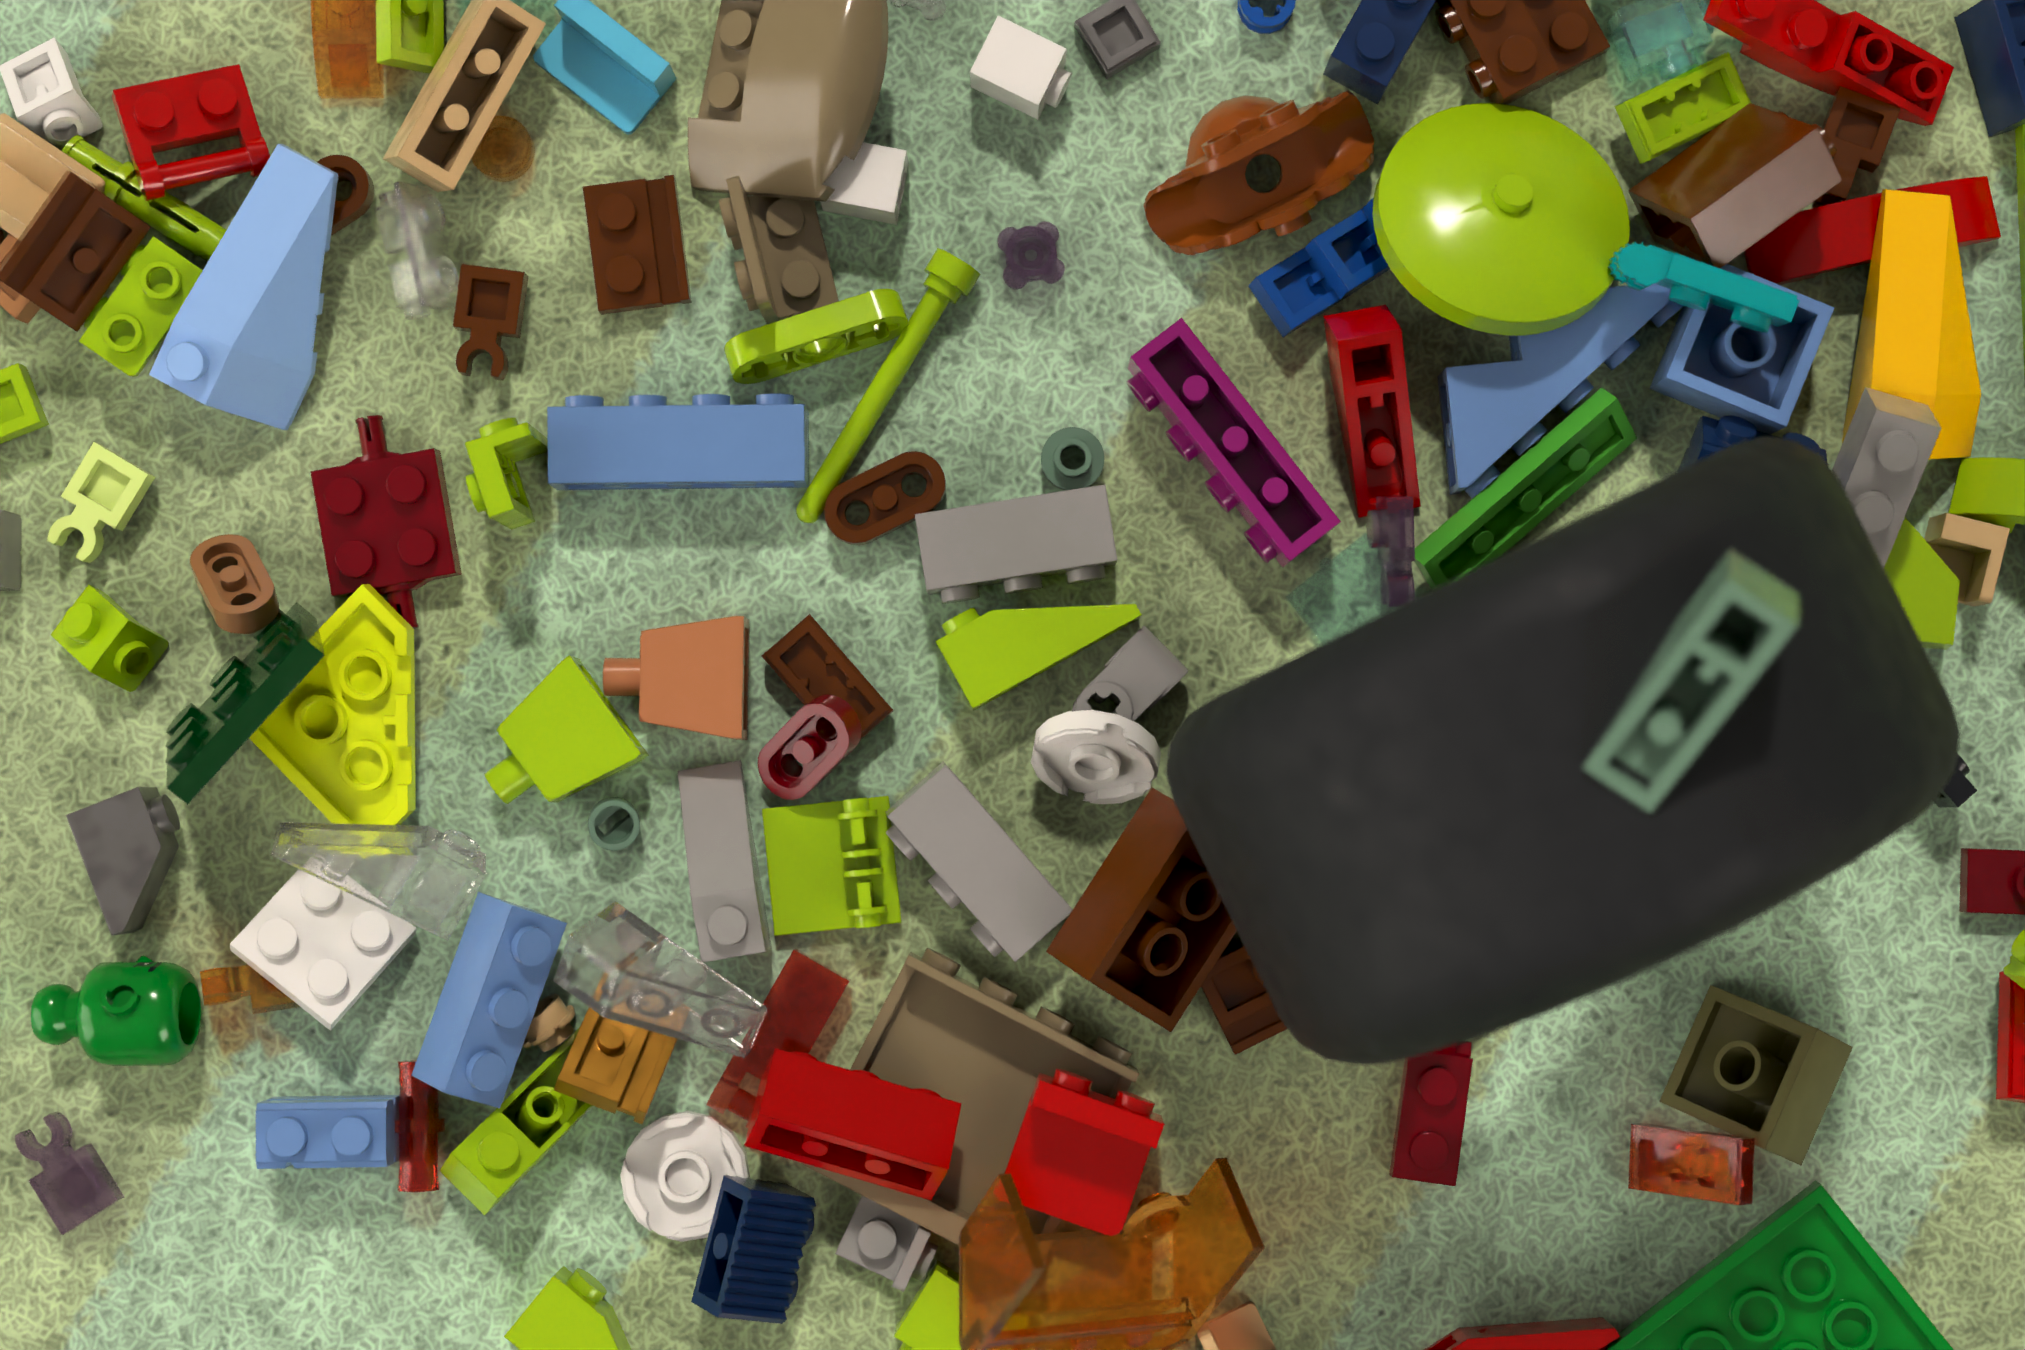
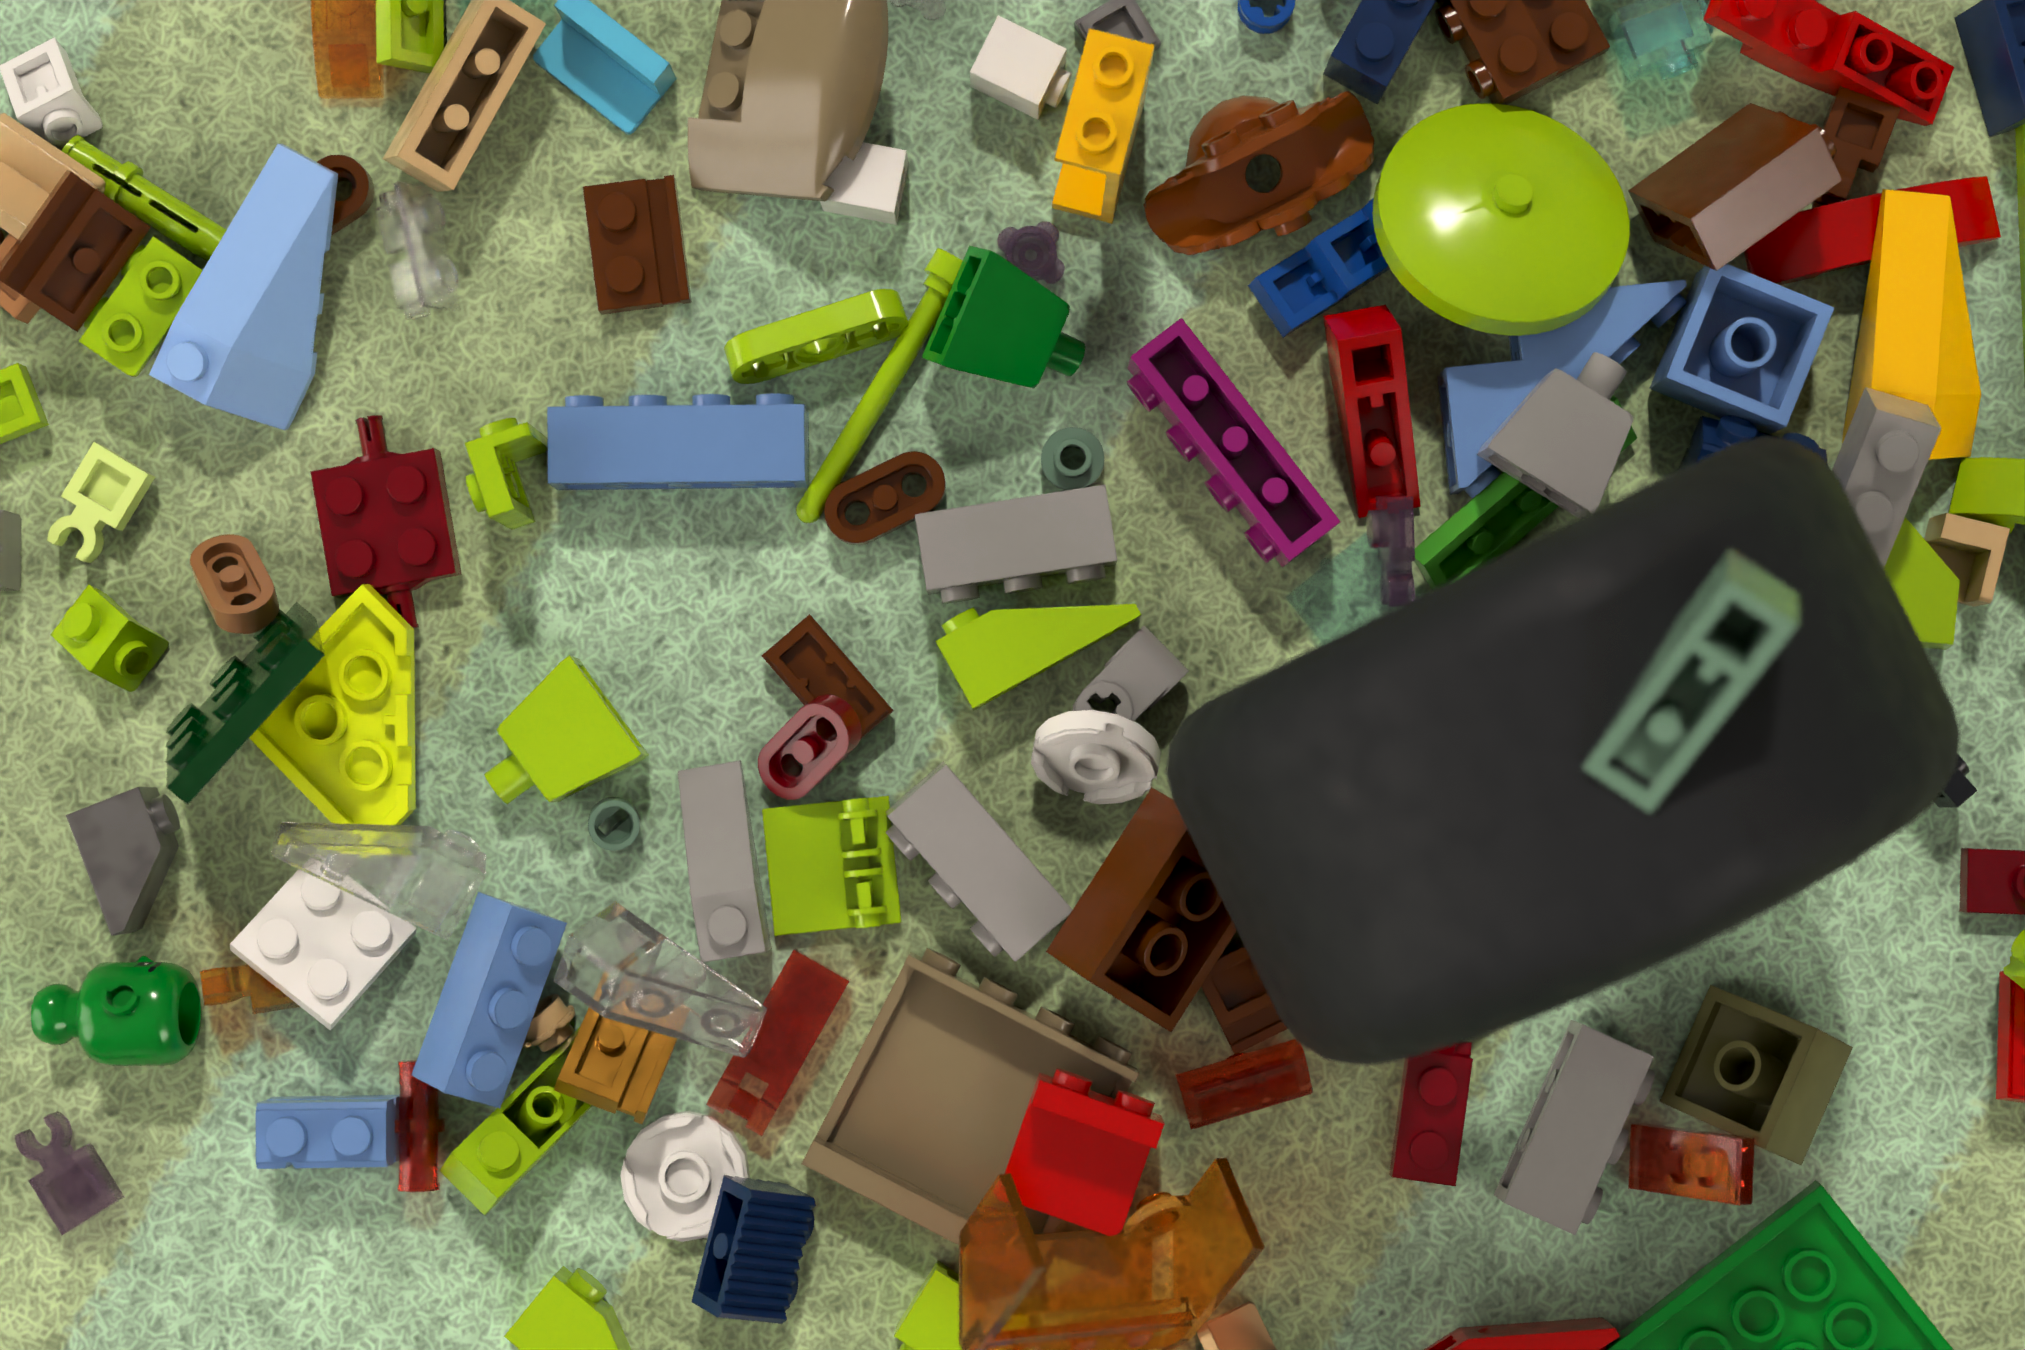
red plate [112,64,270,201] -> none
reddish brown plate [453,264,529,381] -> none
clear orange tile [471,116,535,182] -> none
nougat torso [603,616,750,740] -> none
dark tan bracket [719,176,839,324] -> none
red brick [744,1048,962,1200] -> none
light grey bracket [835,1196,938,1292] -> none
teal hinge [1608,241,1799,333] -> none
lime plate [1614,52,1751,164] -> none
none -> green torso [921,246,1085,388]
none -> yellow panel [1052,28,1155,224]
none -> clear red plate [1175,1039,1313,1129]
none -> light grey torso [1477,352,1634,518]
none -> light grey brick [1494,1020,1655,1235]

